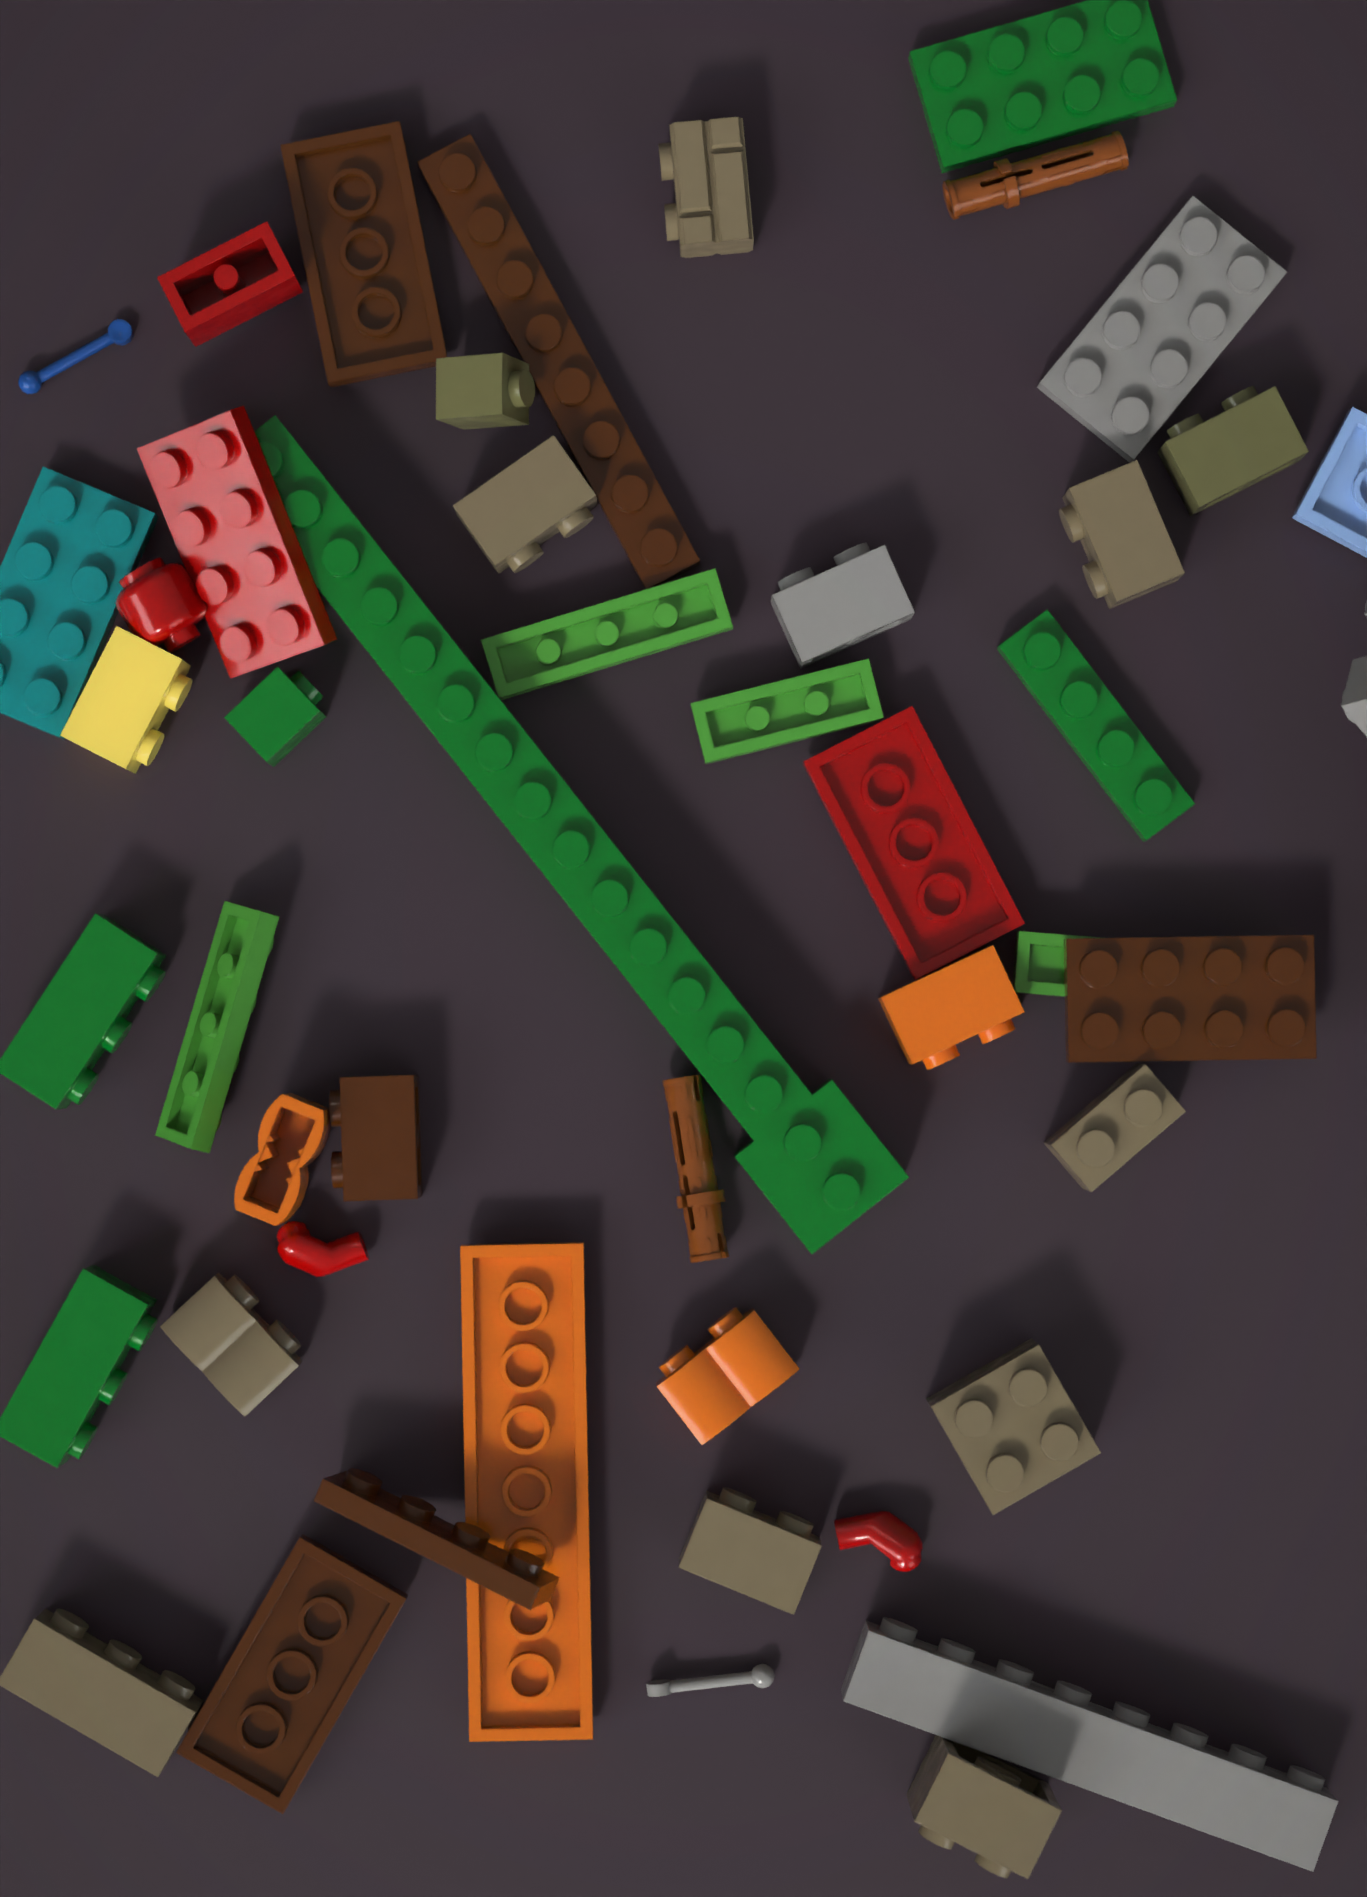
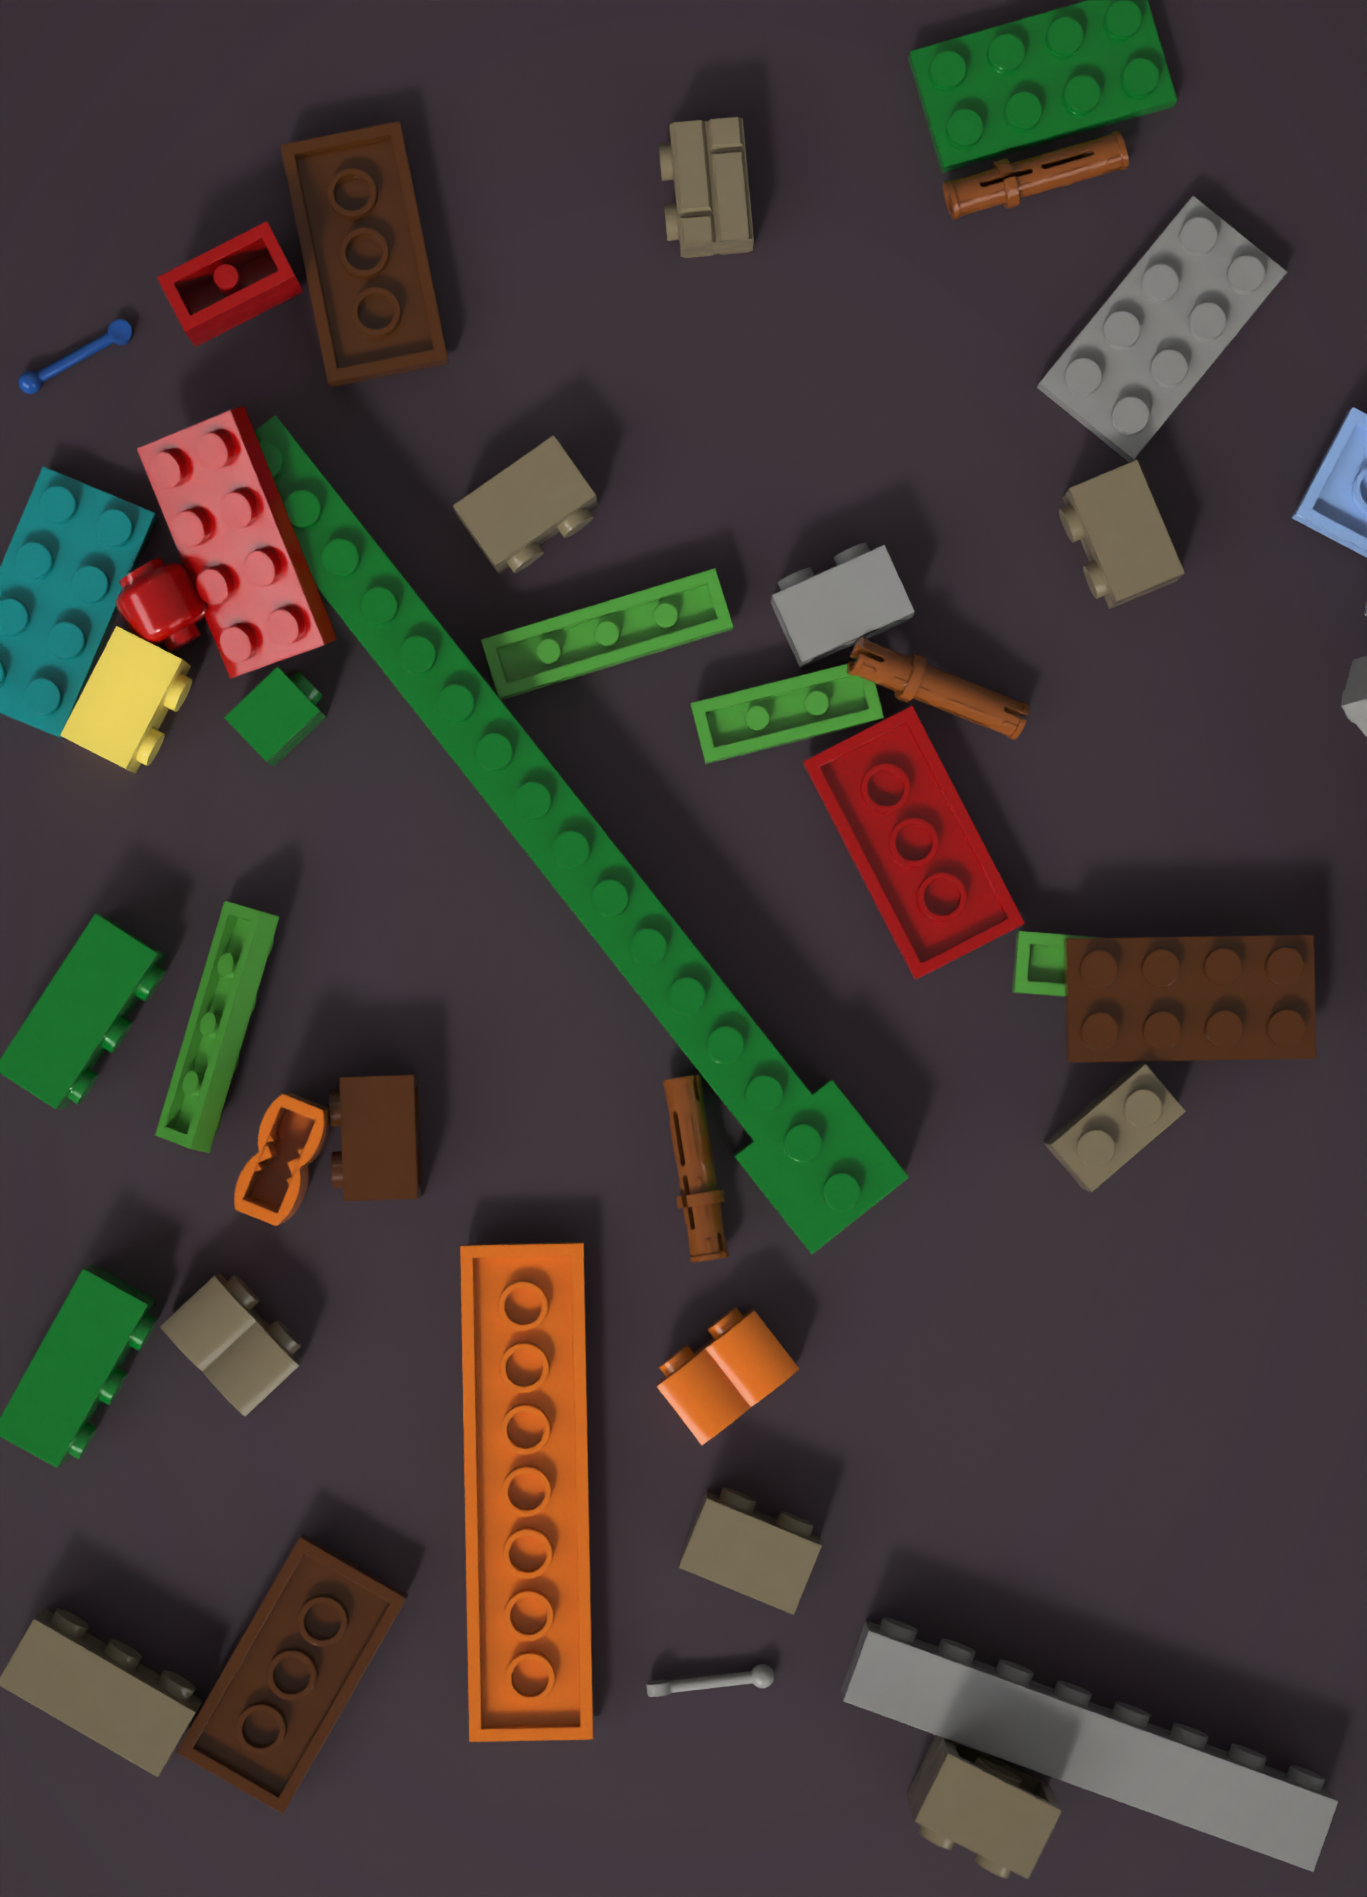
red arm [276,1221,369,1277] -> none
reddish brown plate [314,1468,559,1610] -> none
reddish brown plate [417,134,700,589] -> none
olive brick [436,353,535,430] -> none
red arm [834,1511,923,1572] -> none
orange brick [878,945,1025,1070] -> none
dark tan brick [926,1338,1101,1515] -> none
green plate [997,609,1195,842] -> none
olive brick [1157,386,1309,517] -> none
none -> dark orange pin [846,637,1030,740]

